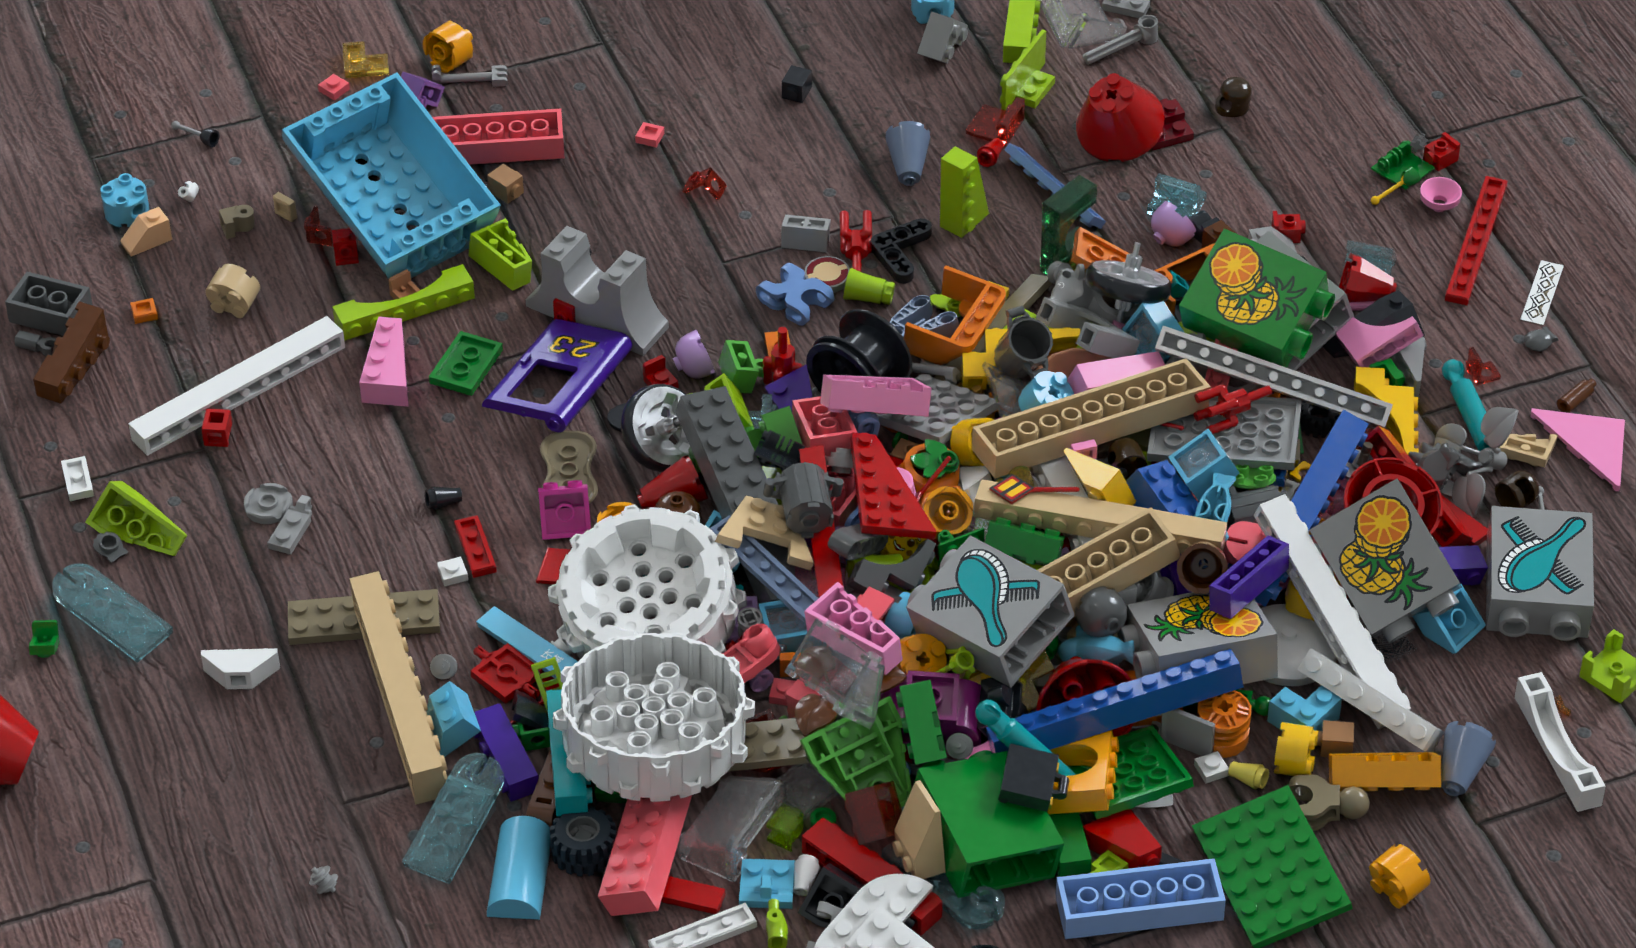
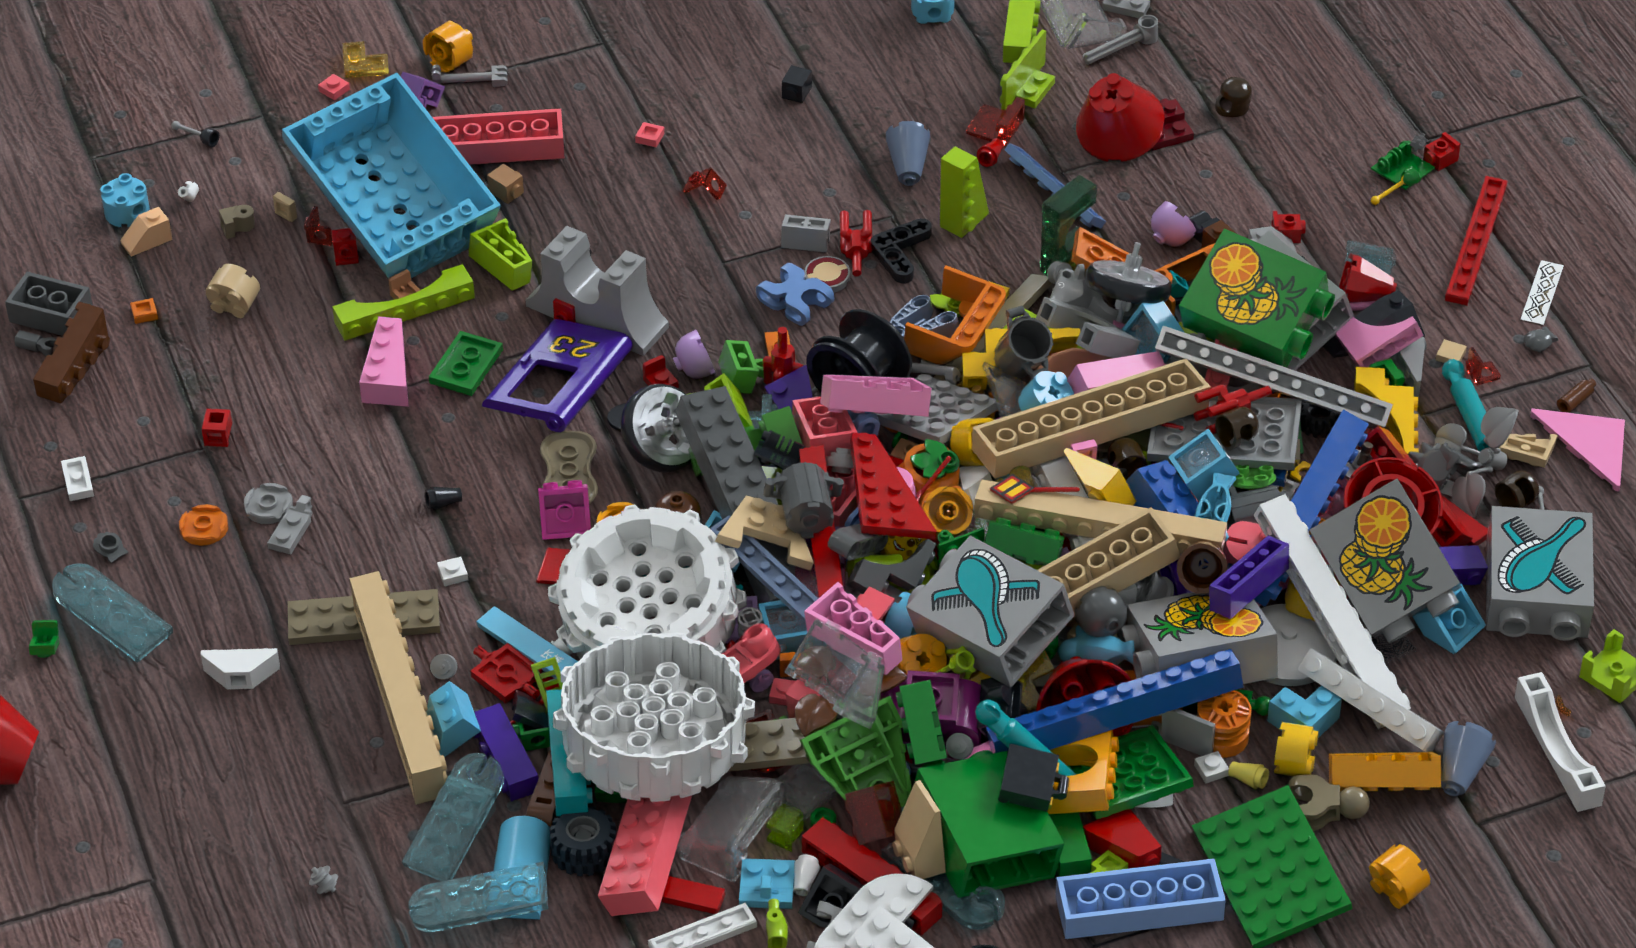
lime wedge [85,481,187,556] -> none
white brick [128,316,345,456] -> none
red tile [454,515,497,578] -> none
red cone [637,455,708,509] -> none
lime plant [843,268,895,305] -> none
light grey brick [917,11,968,64] -> none
clear light blue bracket [1147,173,1207,217] -> none
medium nougat brick [1317,720,1354,757] -> none
bright pink piece [1420,177,1462,212] -> none
none -> orange tile [179,504,228,546]
none -> clear light blue plate [408,862,548,933]
none -> dark brown helmet [1215,406,1259,451]
none -> tan tile [1436,339,1467,363]

